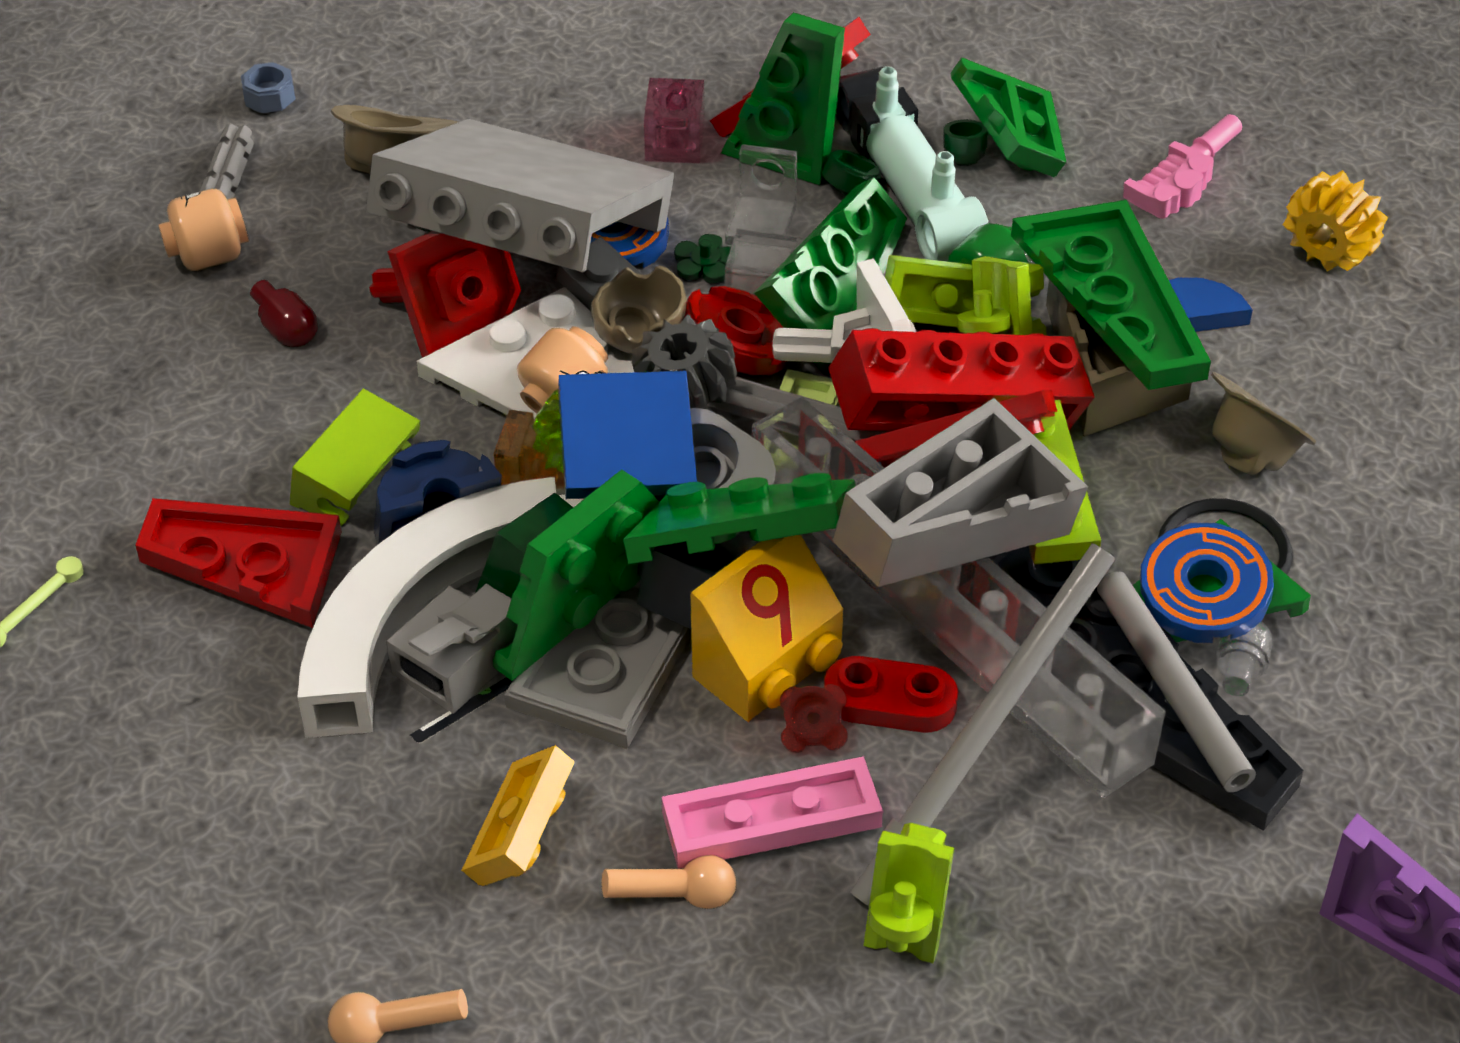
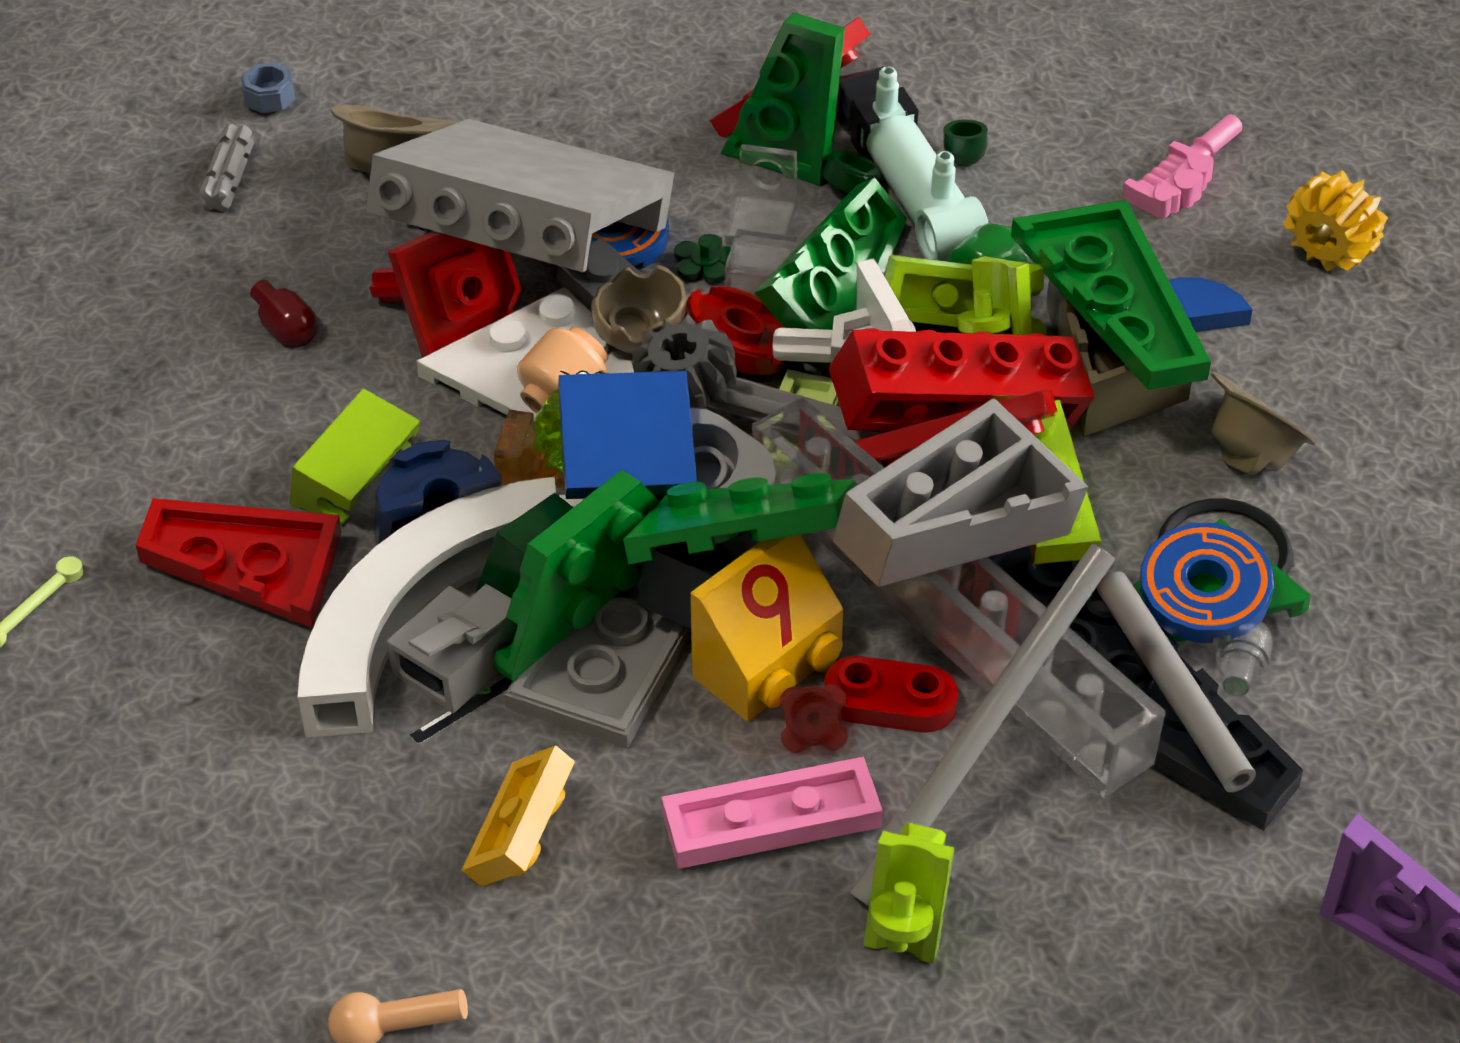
light nougat head [158,189,249,271] -> none
light nougat bar [602,855,736,909] -> none
clear pink brick [644,78,705,163] -> none
green wing [950,57,1067,178] -> none

